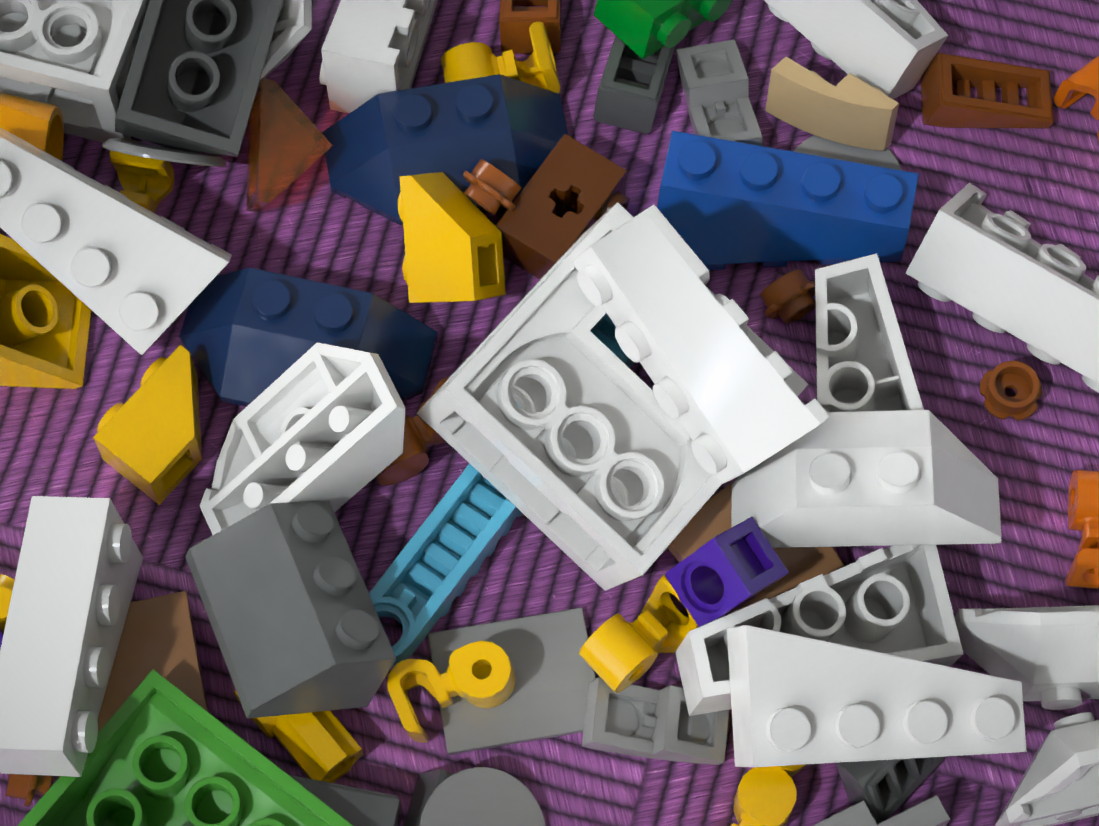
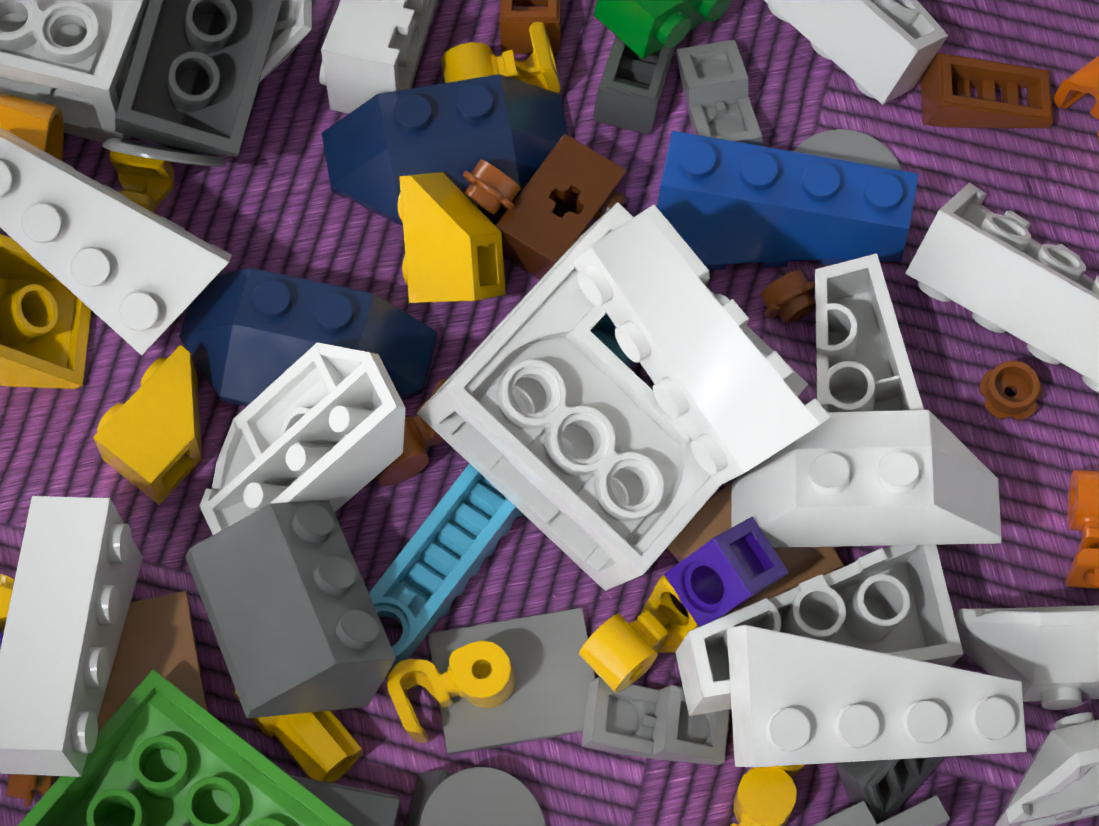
clear orange slope [246,79,333,212] -> none
tan slope [765,57,899,151] -> none

